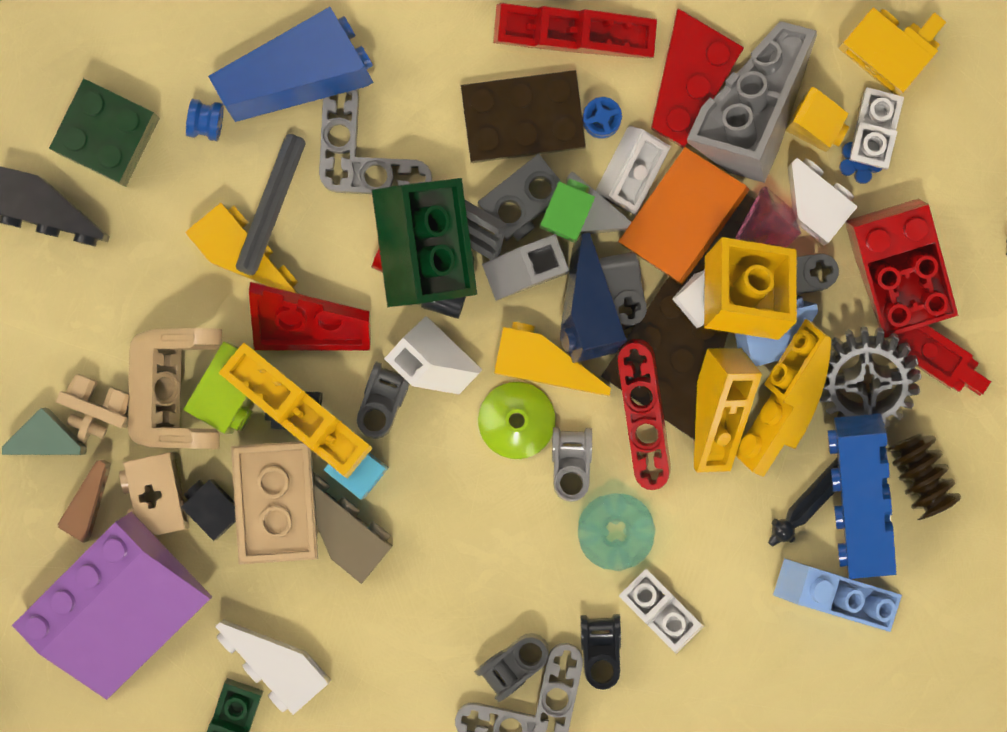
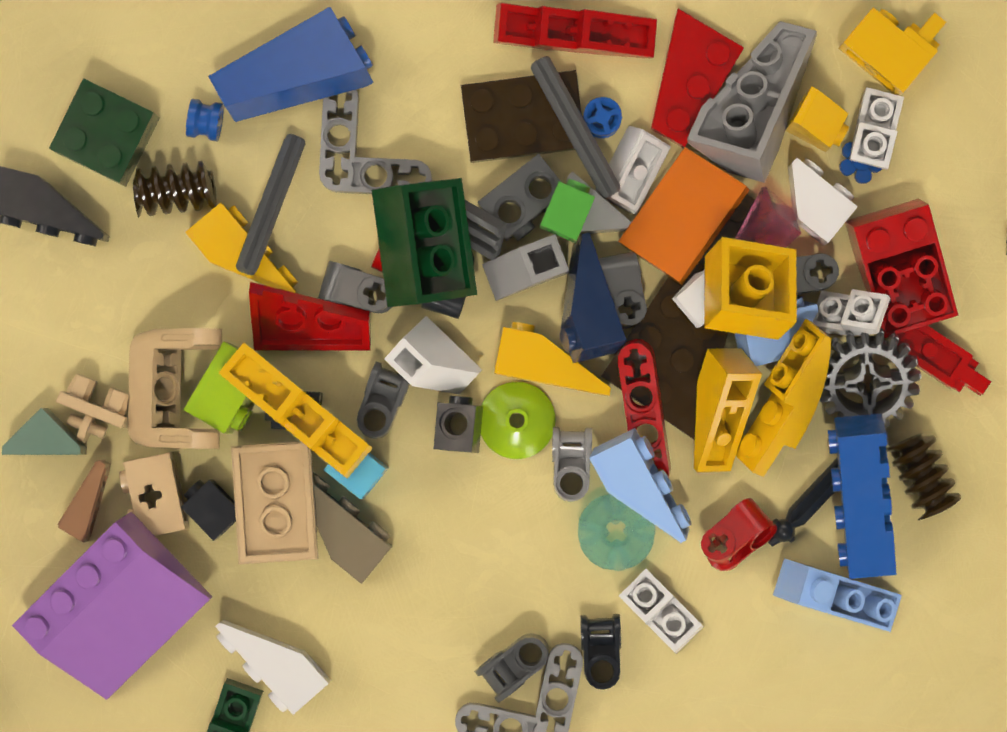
none -> dark brown piece [133,161,217,218]
none -> dark grey piece [318,261,393,314]
none -> brick [433,396,483,453]
none -> dark grey axle [531,56,621,199]
none -> light blue slope [589,428,691,543]
none -> red piece [701,498,777,571]
none -> white slope [812,289,890,335]

